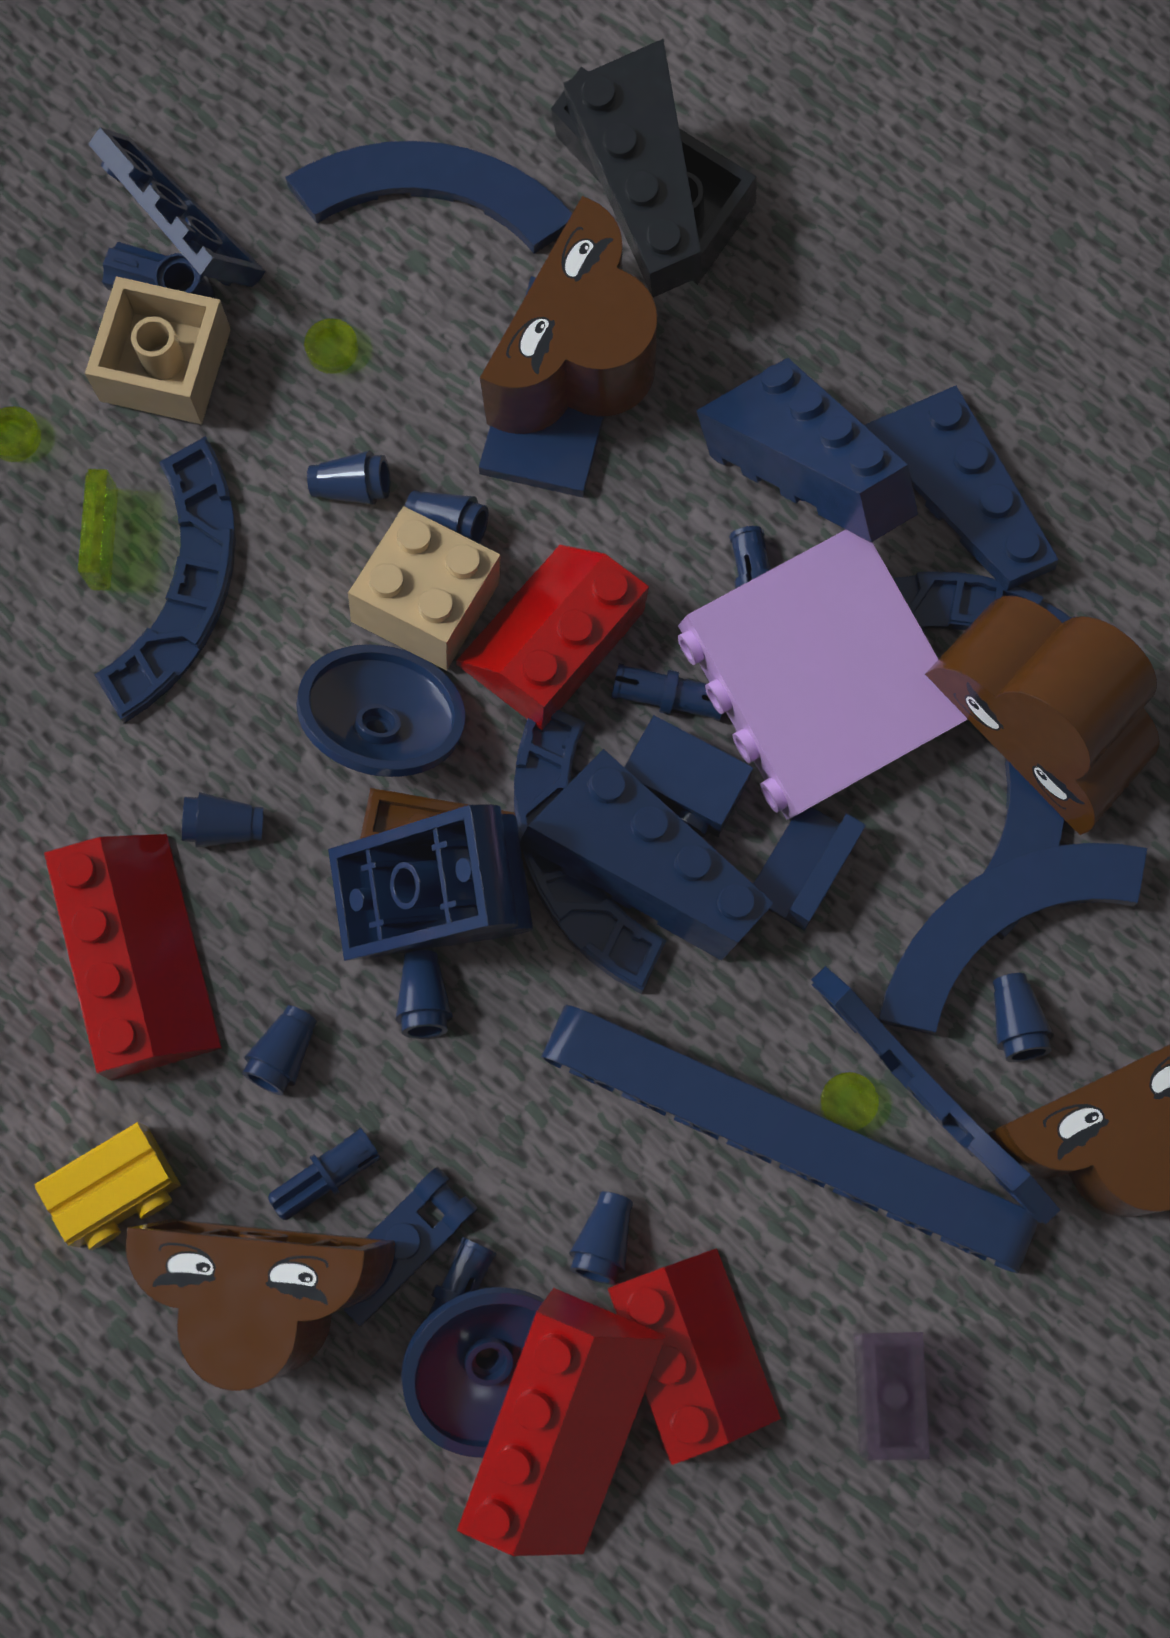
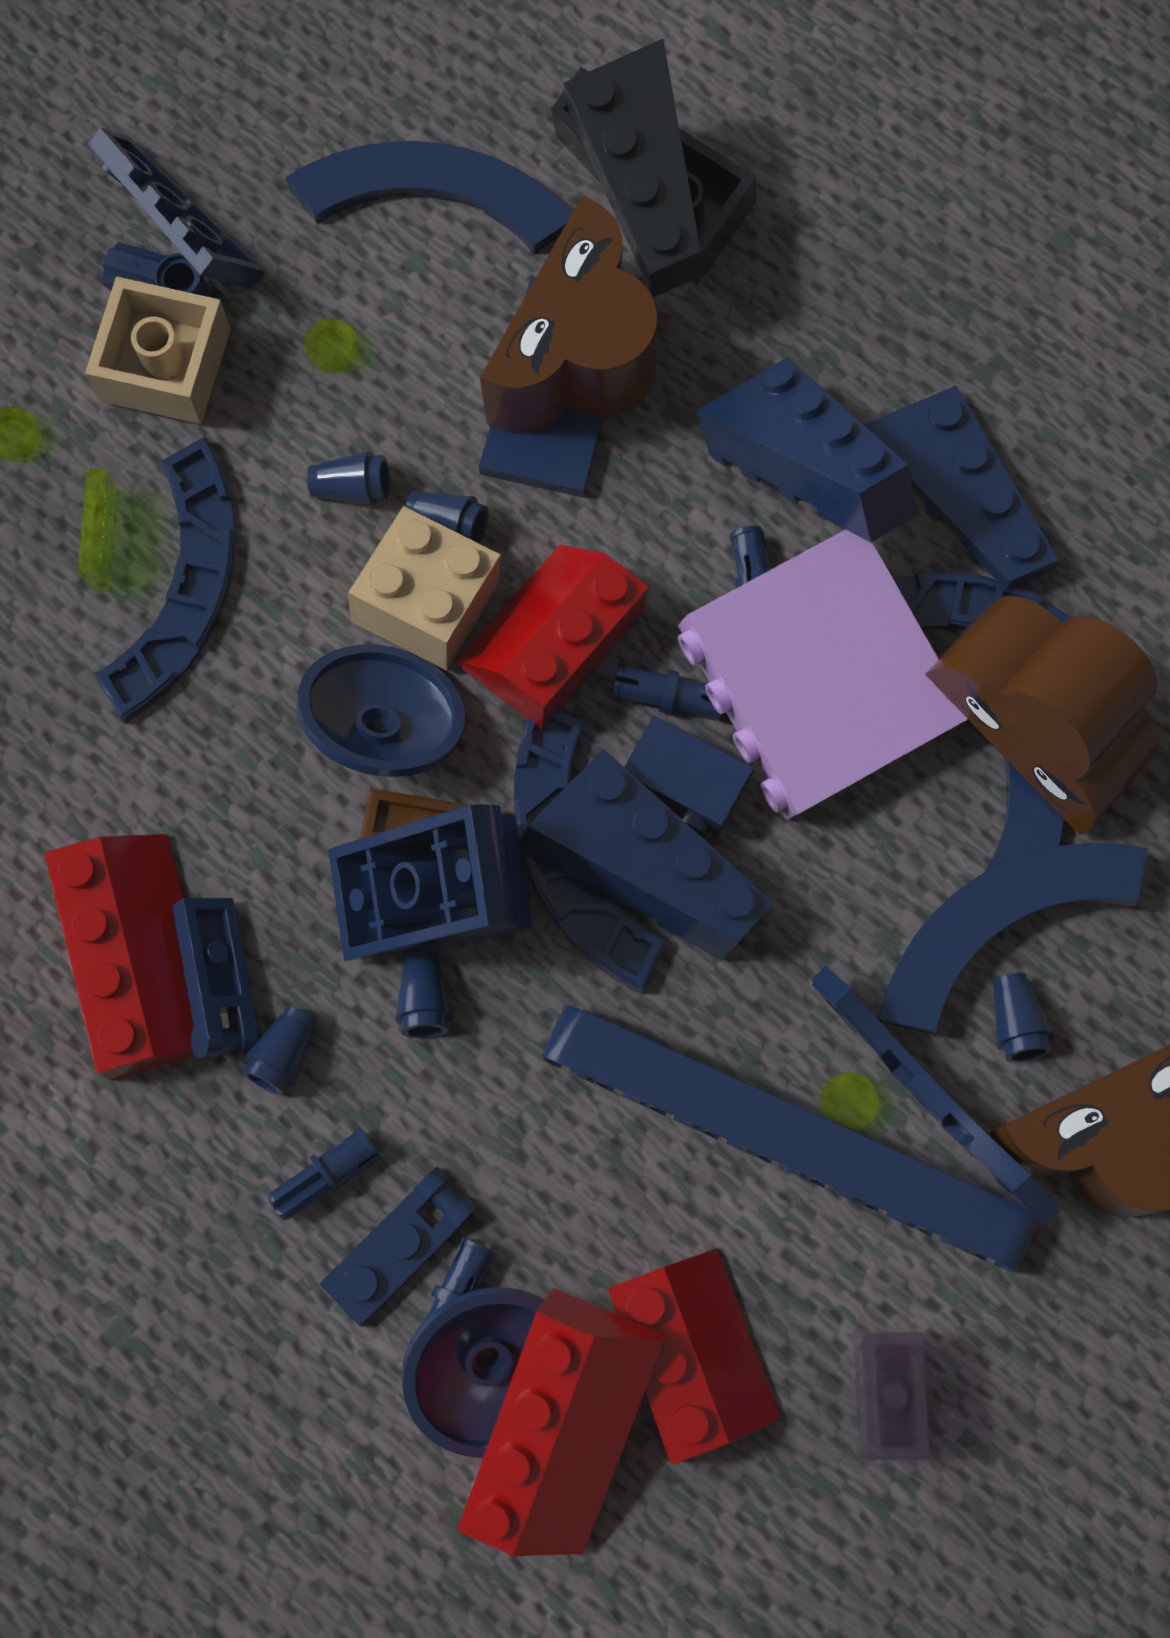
yellow brick [34,1122,181,1251] -> none
reddish brown brick [126,1219,396,1391] -> none
dark blue cone [181,792,264,848] -> none
dark blue cone [569,1191,633,1284] -> none
dark blue panel [753,807,866,931] -> none
none -> dark blue plate [172,898,259,1059]

